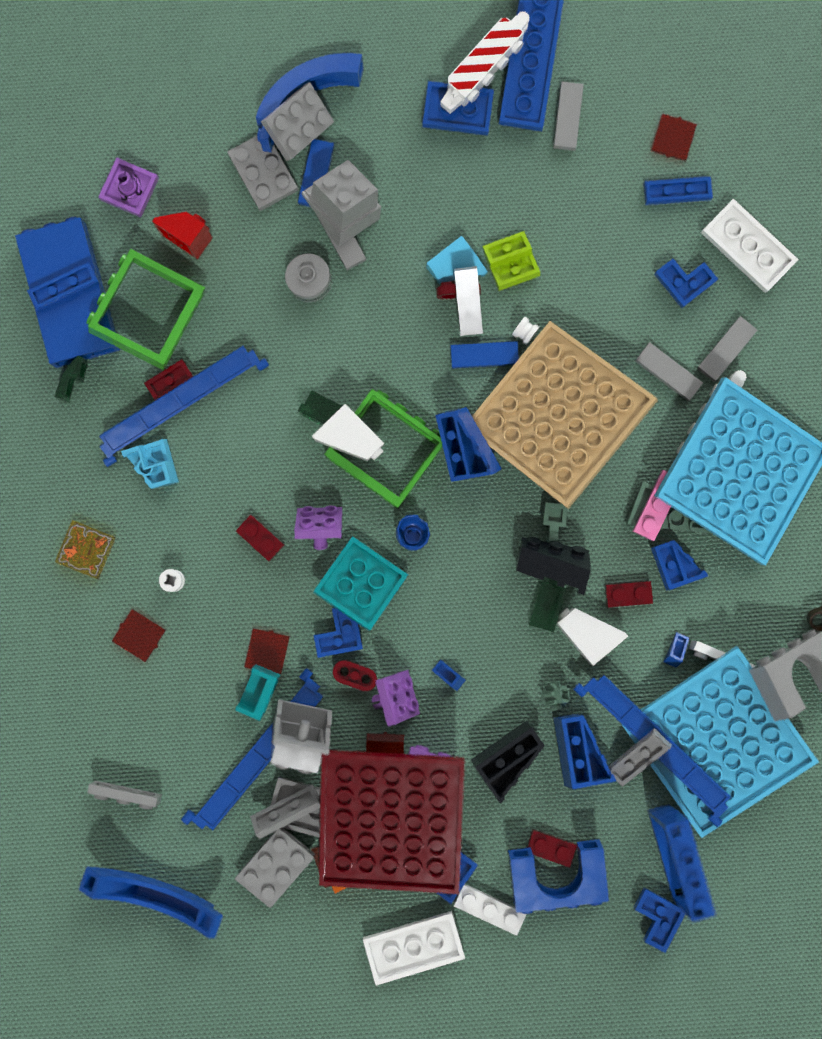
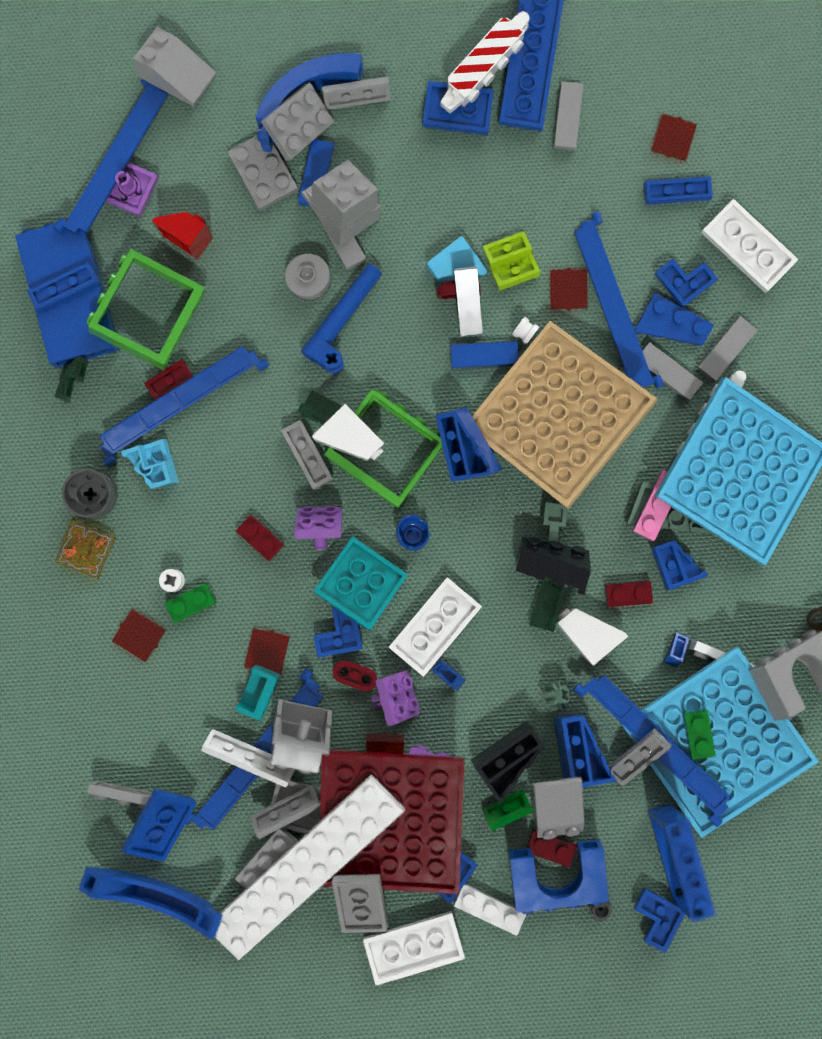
none -> blue piece [53,79,168,234]
none -> dark grey wheel [61,469,118,518]
none -> blue plate [122,789,197,861]
none -> light grey slope [133,27,216,107]
none -> green plate [164,583,216,624]
none -> white plate [202,729,295,788]
none -> white plate [215,775,404,960]
none -> light grey plate [281,420,333,490]
none -> blue axle [300,264,382,374]
none -> light grey plate [322,77,391,110]
none -> light grey plate [332,875,388,933]
none -> white plate [389,577,482,677]
none -> green plate [482,790,534,831]
none -> light grey slope [533,777,584,839]
none -> clear red piece [550,268,588,311]
none -> blue piece [574,211,664,389]
none -> dark grey plate [589,902,612,921]
none -> blue wing [635,293,714,346]
none -> green plate [683,709,716,760]

